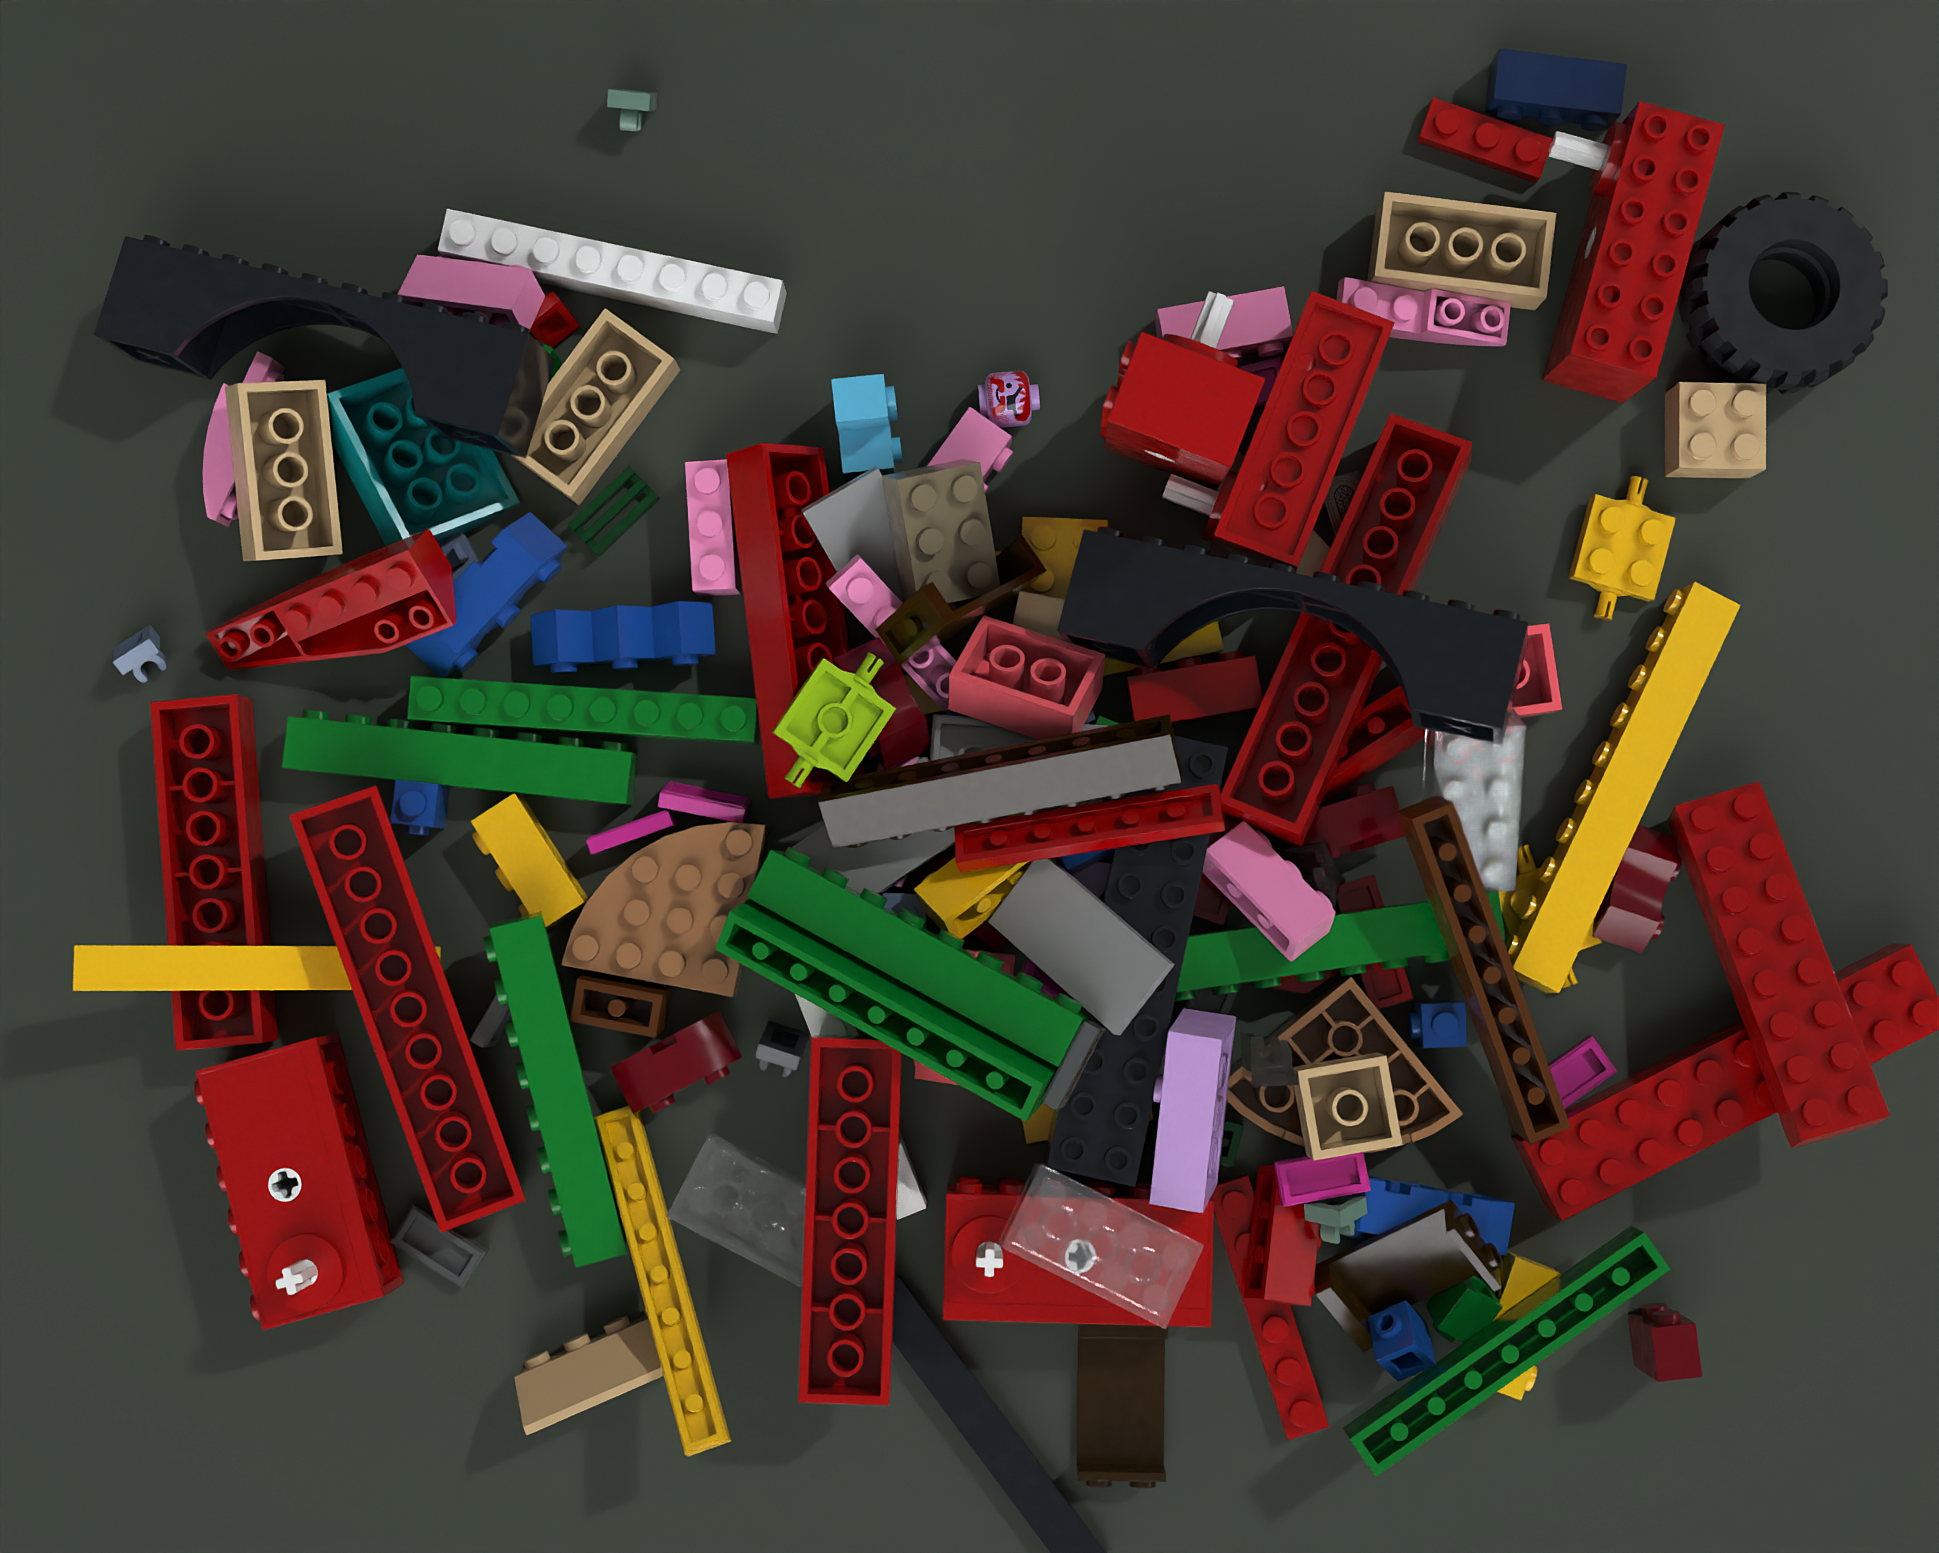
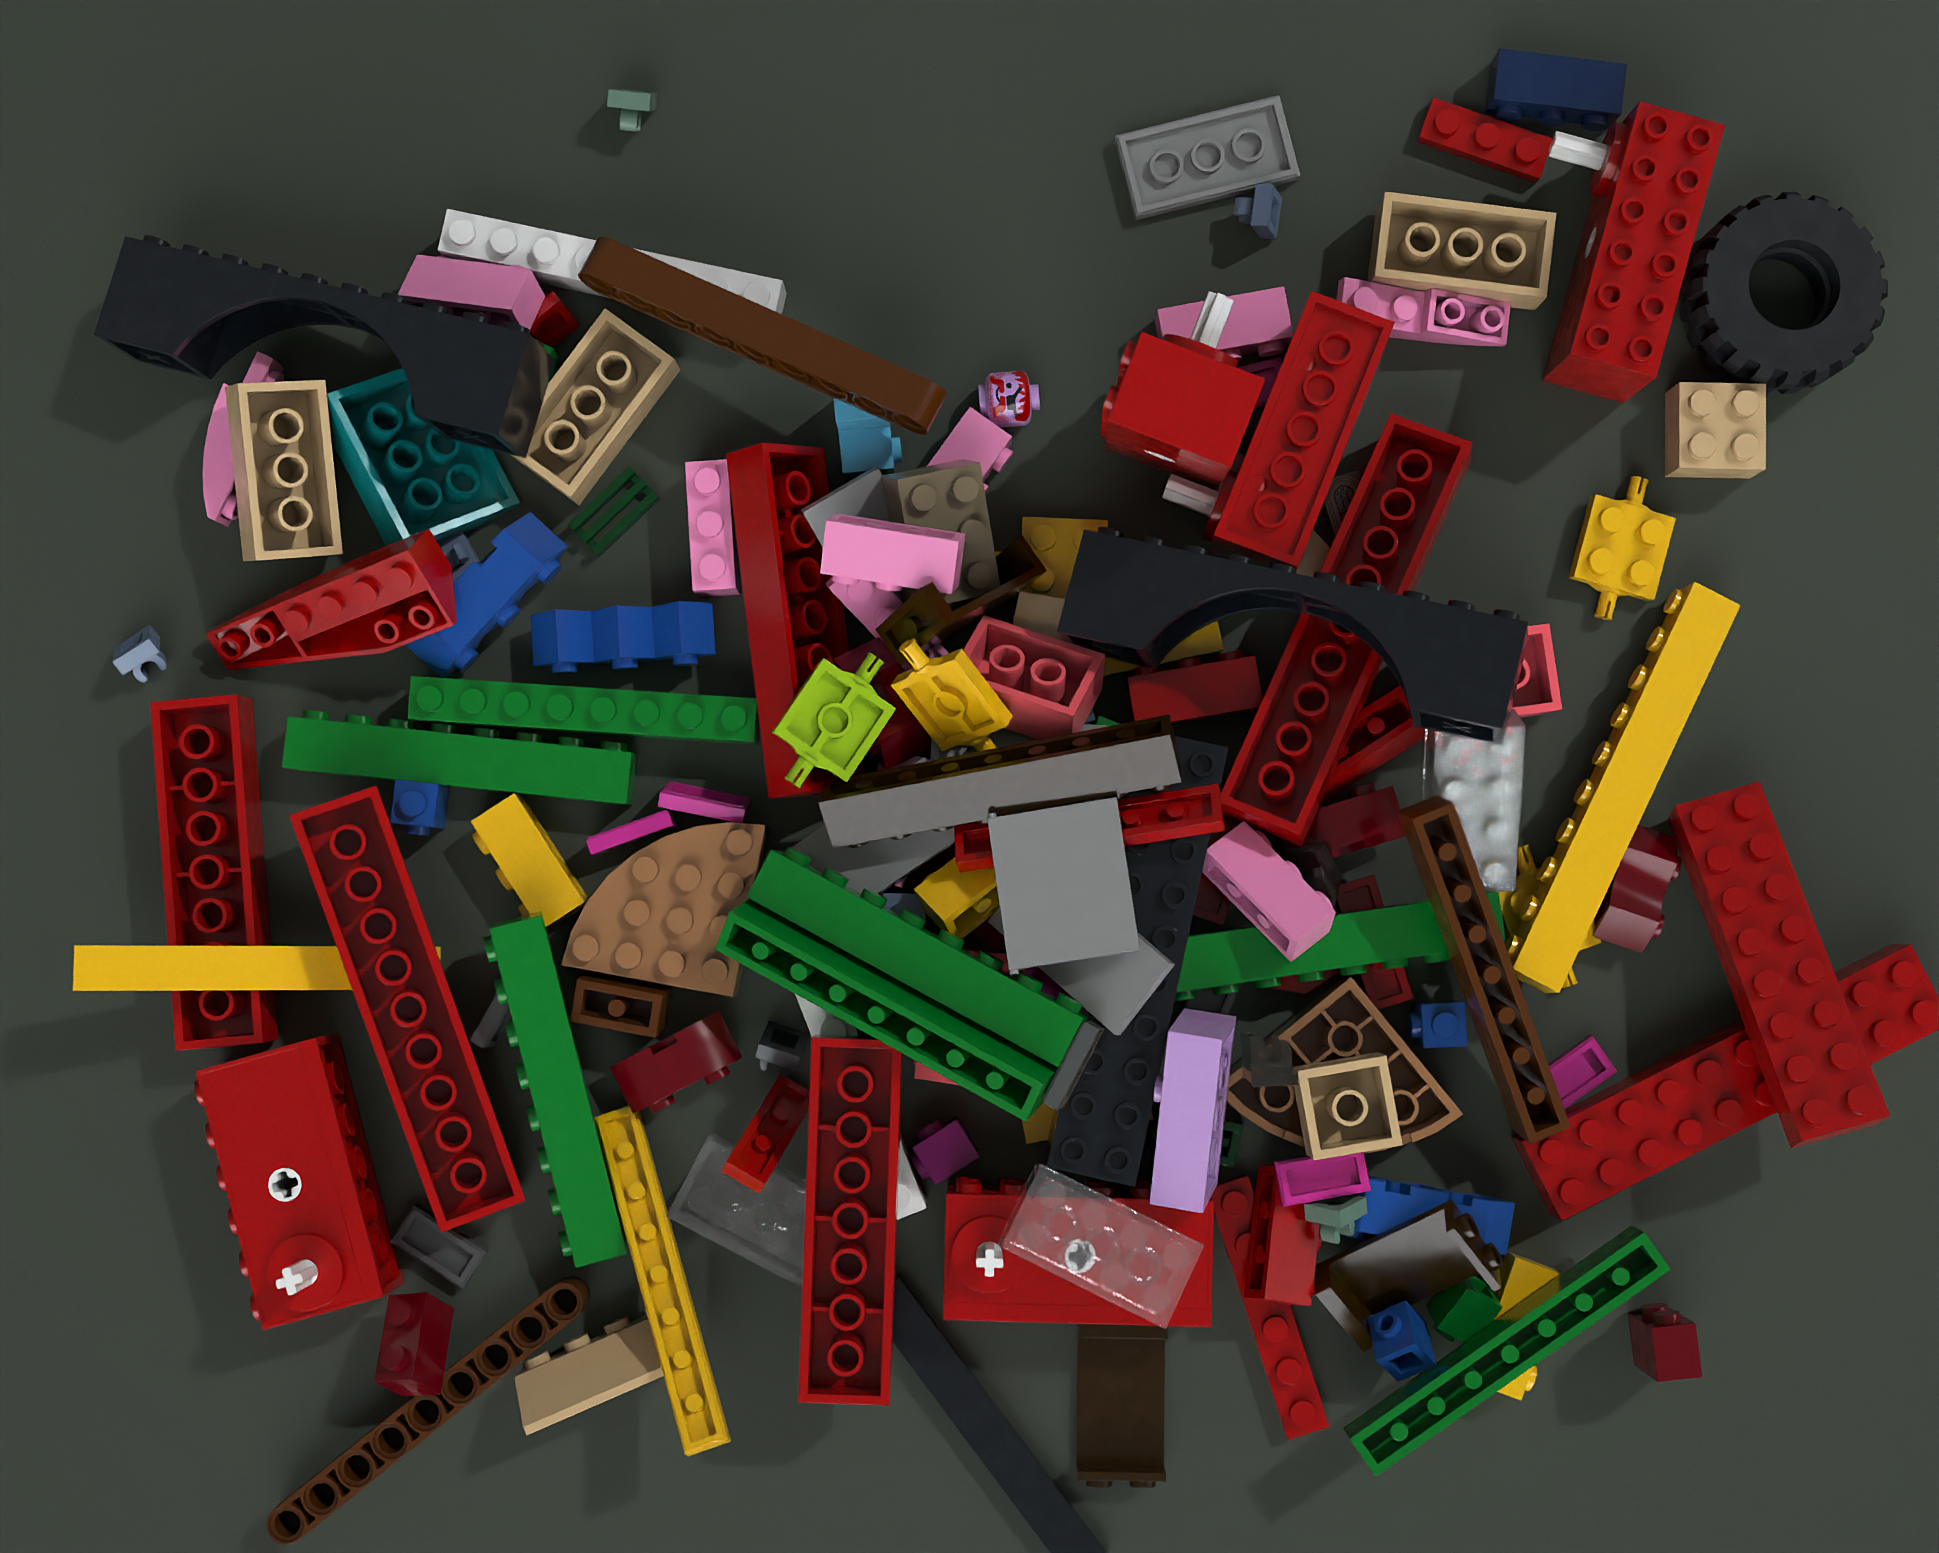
none -> reddish brown beam [266,1276,590,1545]
none -> dark red brick [374,1292,454,1397]
none -> reddish brown beam [578,236,947,435]
none -> red plate [721,1074,810,1194]
none -> bright pink brick [820,513,965,598]
none -> yellow plate [891,638,1013,751]
none -> magenta brick [910,1116,980,1185]
none -> light grey piece [987,797,1140,975]
none -> light grey tile [1115,95,1300,221]
none -> sand blue tile [1233,184,1282,239]

